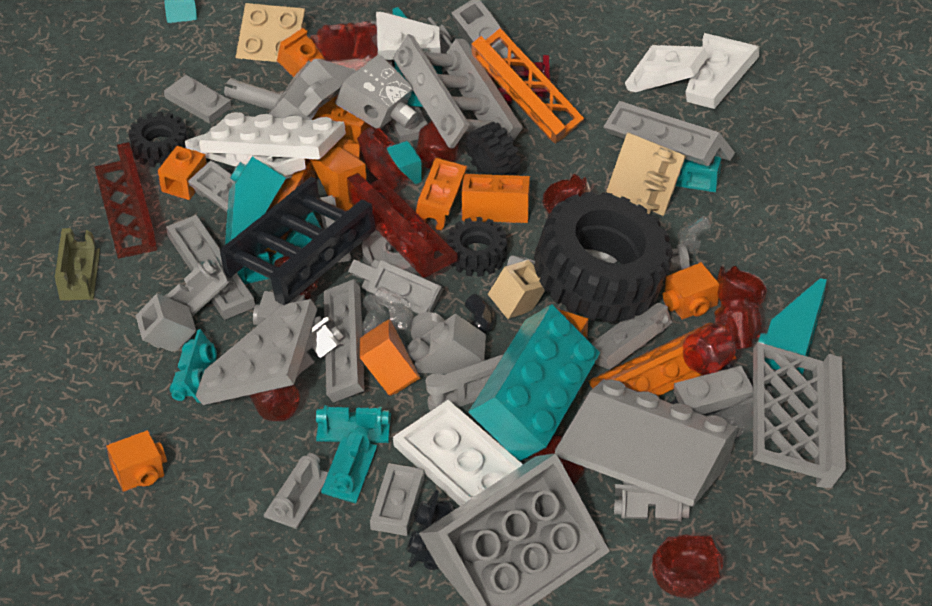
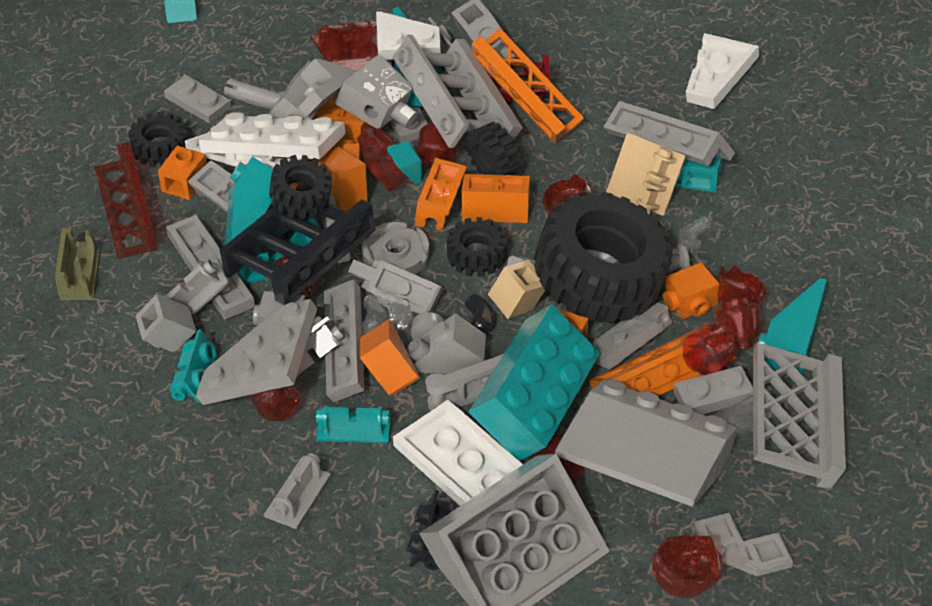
orange brick [106,430,167,492] -> none
tan hinge [236,3,306,62] -> none
orange brick [277,28,325,77] -> none
teal hinge [321,427,377,504] -> none
clear red fence [347,173,457,278] -> none
light grey plate [370,463,425,536] -> none
light grey hinge [614,481,690,521] -> none
white wing [625,45,708,92] -> none
none -> black tyre [269,155,332,219]
none -> light grey tile [694,513,793,576]

